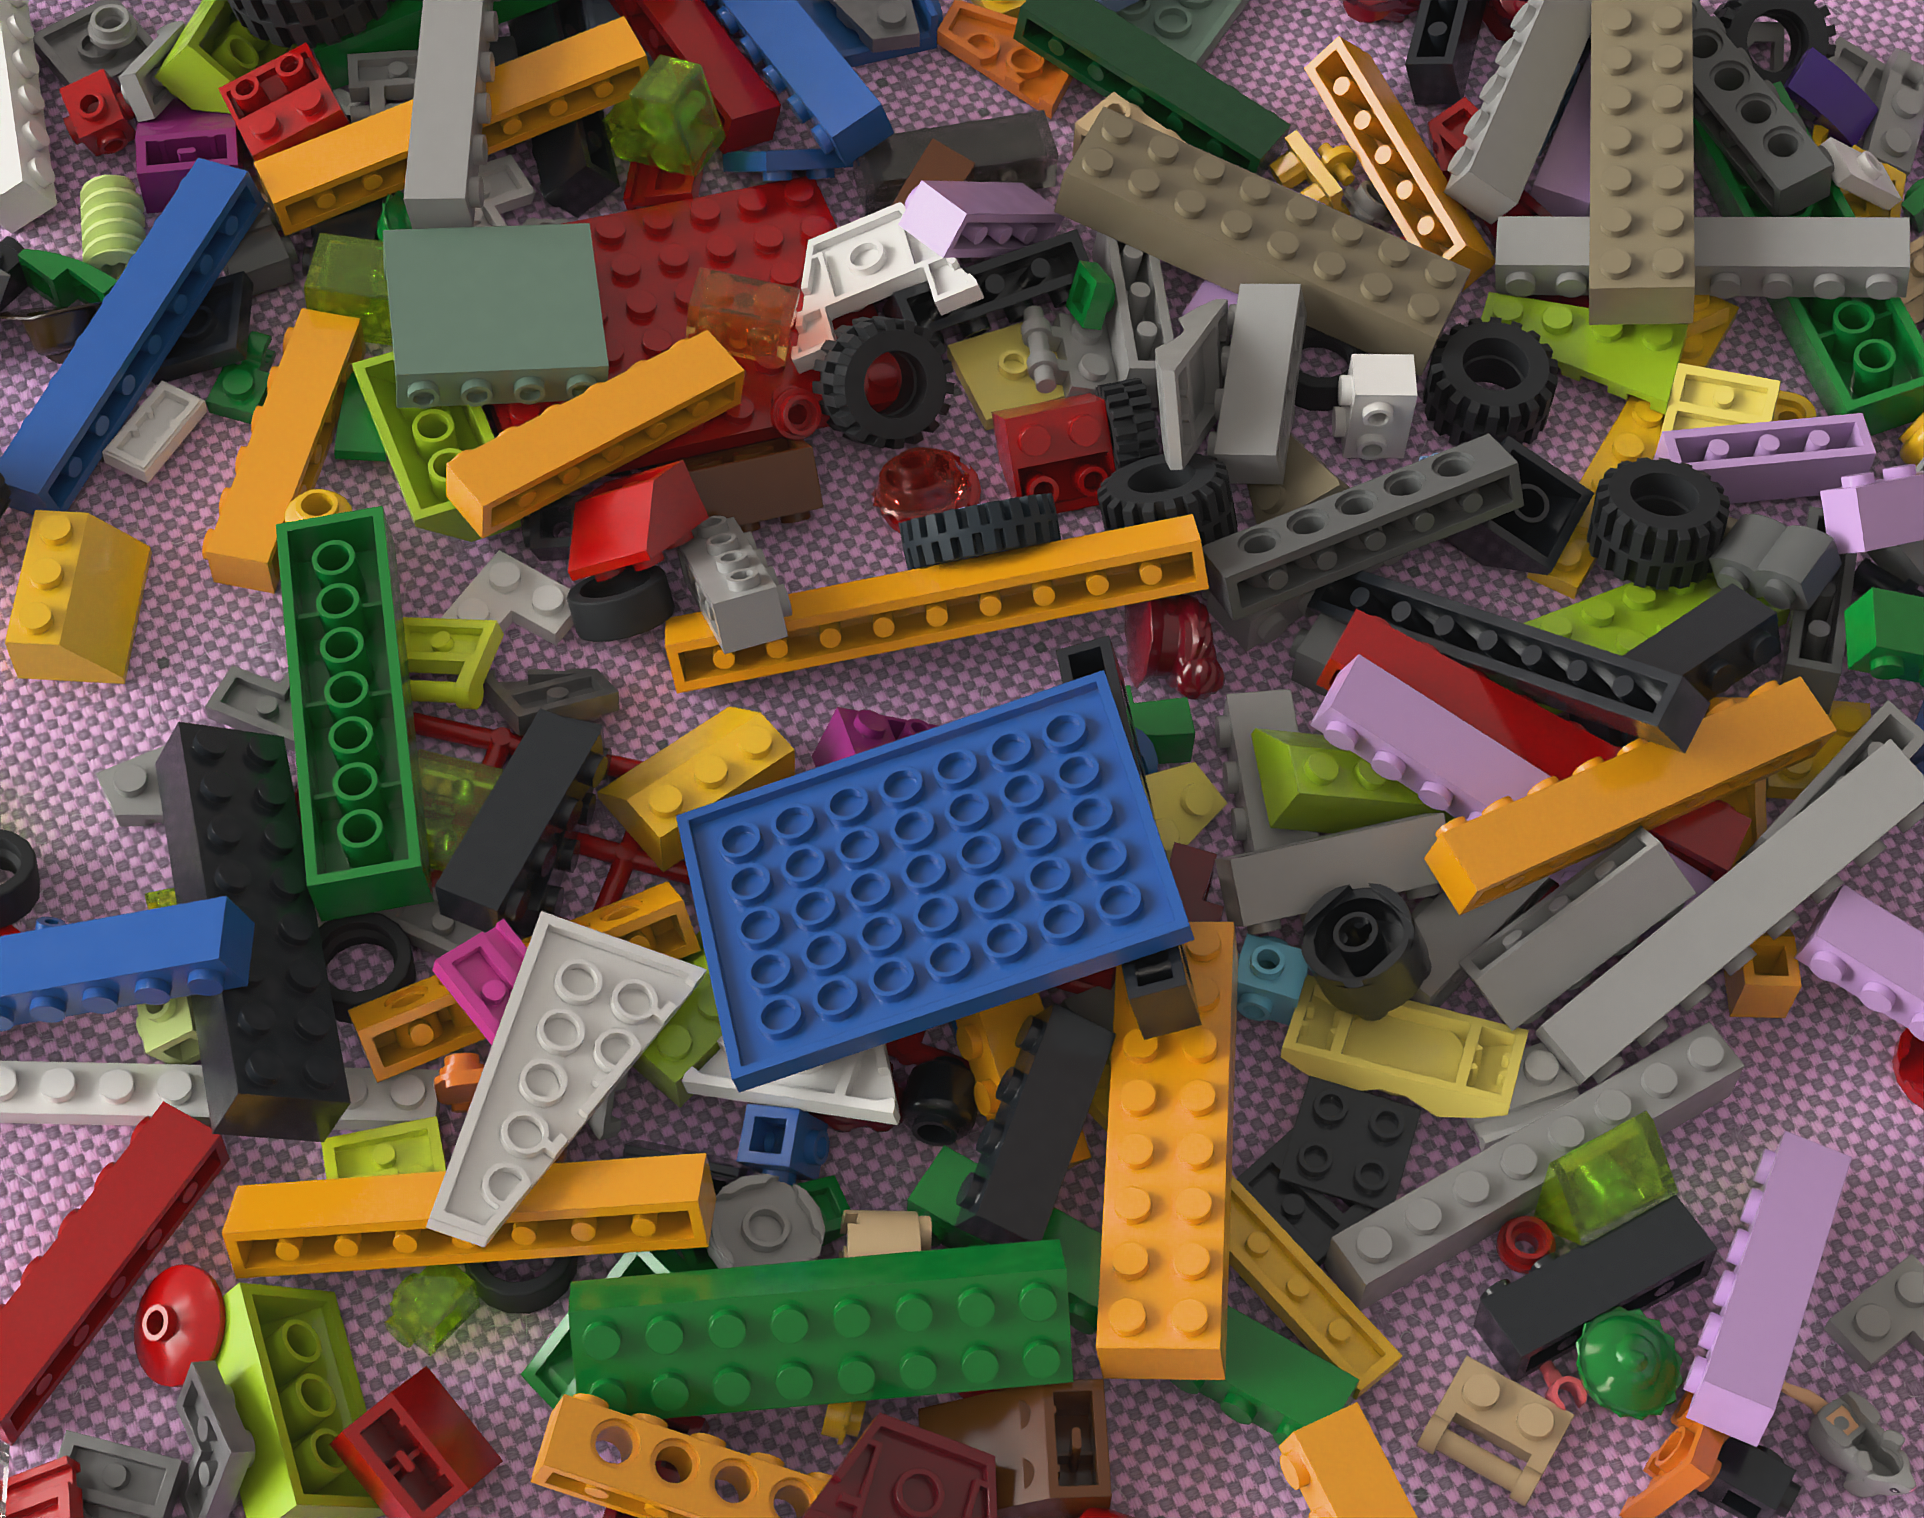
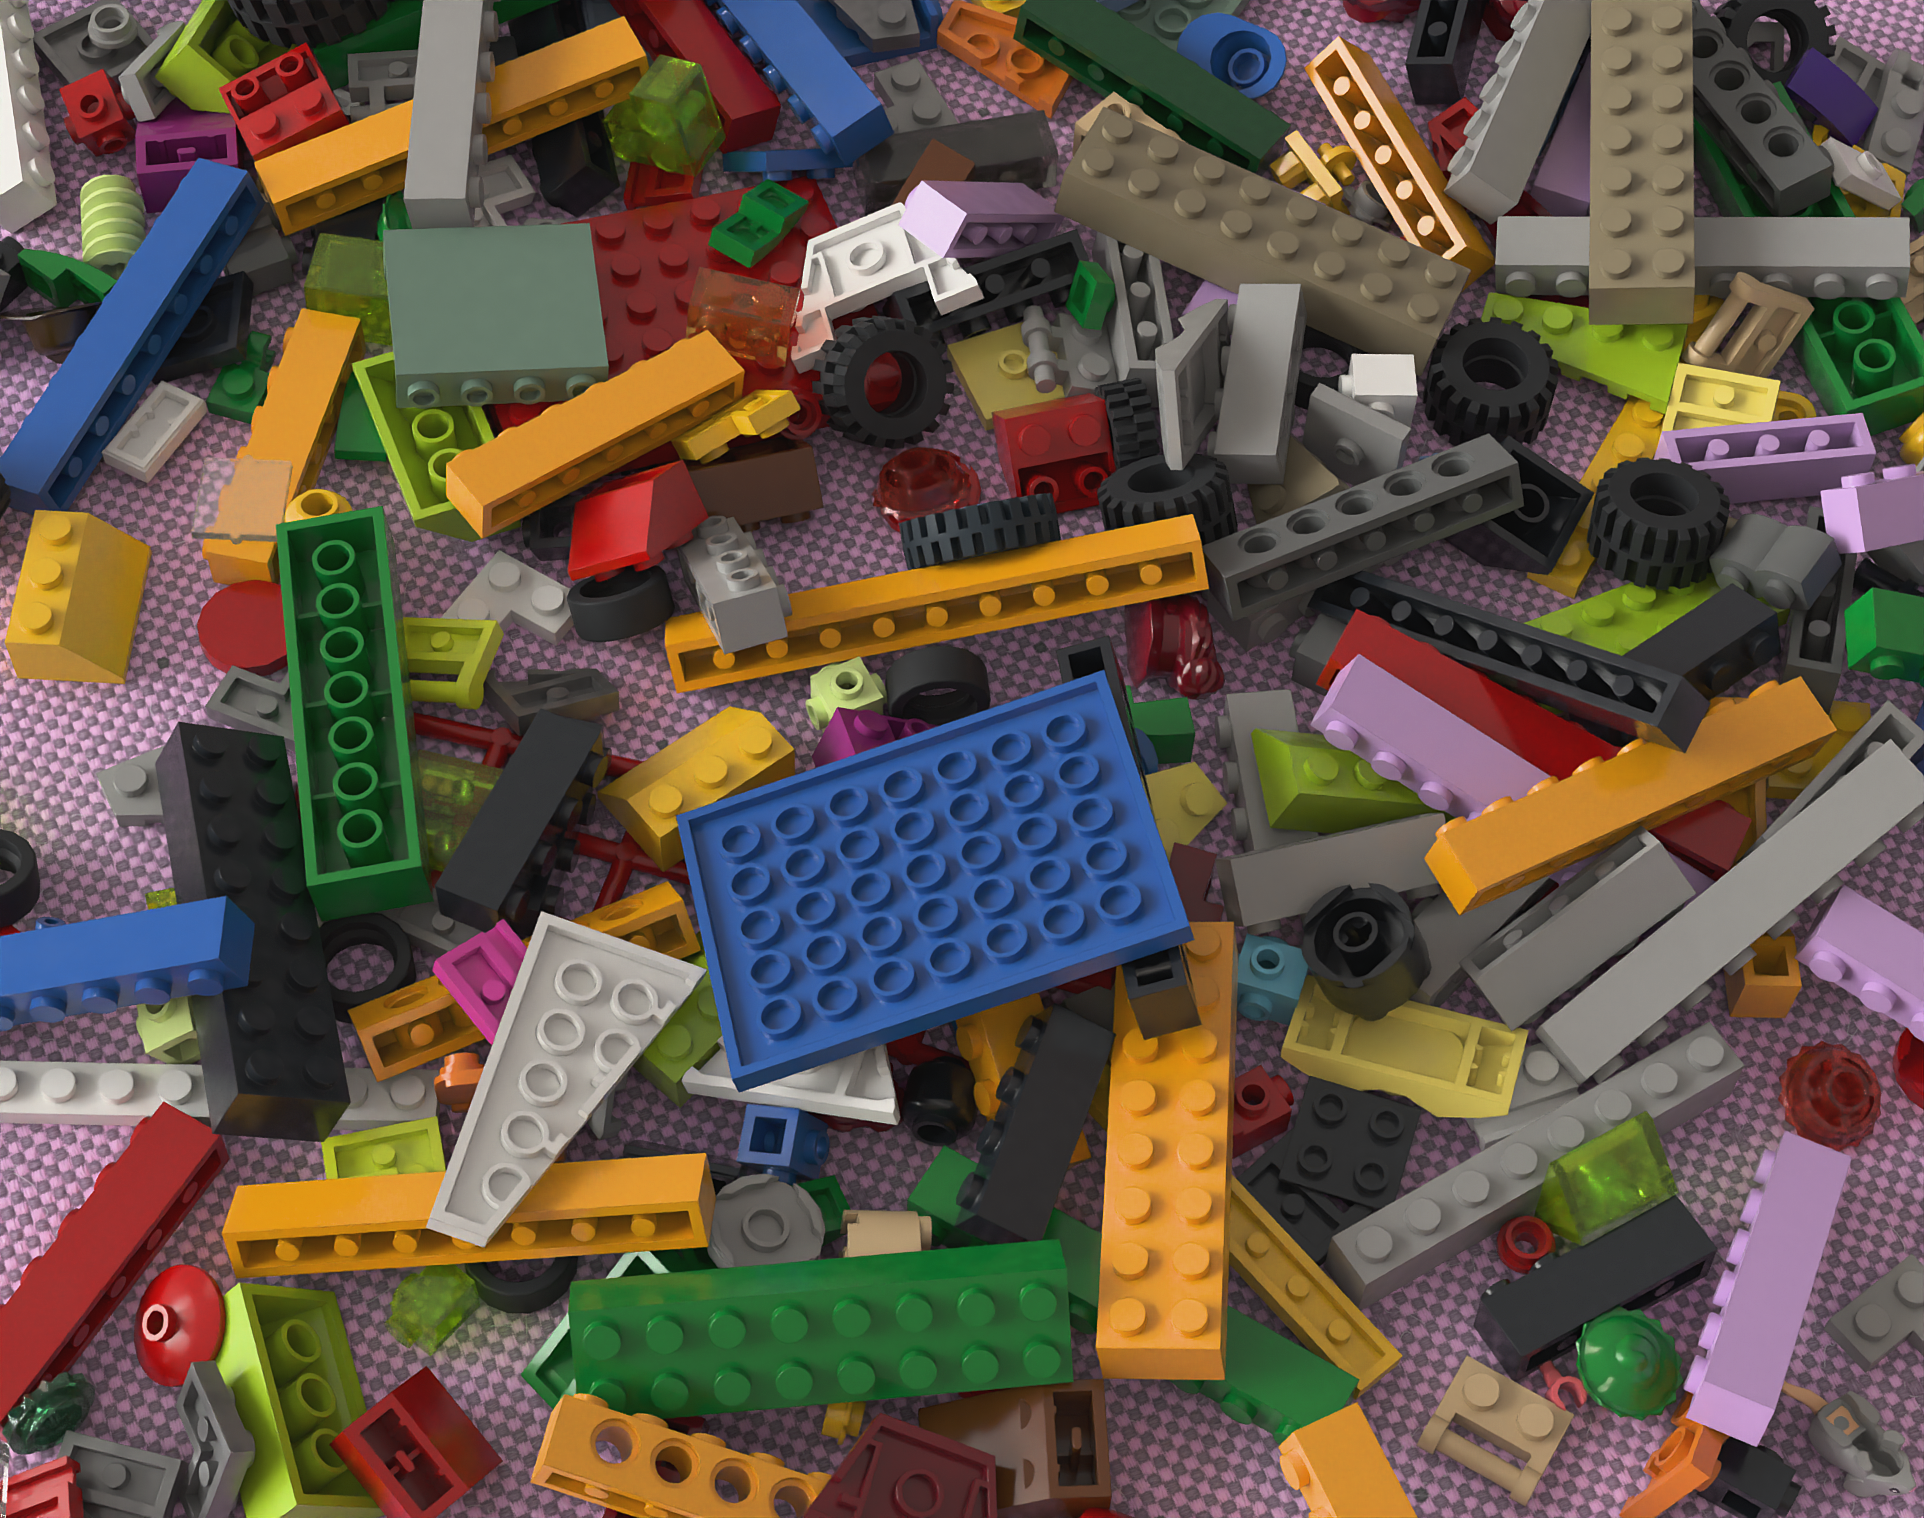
none -> clear green gear [2,1372,95,1455]
none -> clear piece [191,455,293,545]
none -> red tile [197,580,288,676]
none -> yellow plate [671,389,801,464]
none -> green slope [708,179,809,268]
none -> yellowish green brick [805,656,887,733]
none -> light grey plate [864,58,959,167]
none -> black tyre [885,646,991,726]
none -> blue piece [1177,12,1287,100]
none -> red brick [1232,1065,1294,1159]
none -> light grey plate [1302,383,1411,486]
none -> tan plate [1682,272,1815,378]
none -> clear red piece [1778,1041,1882,1152]

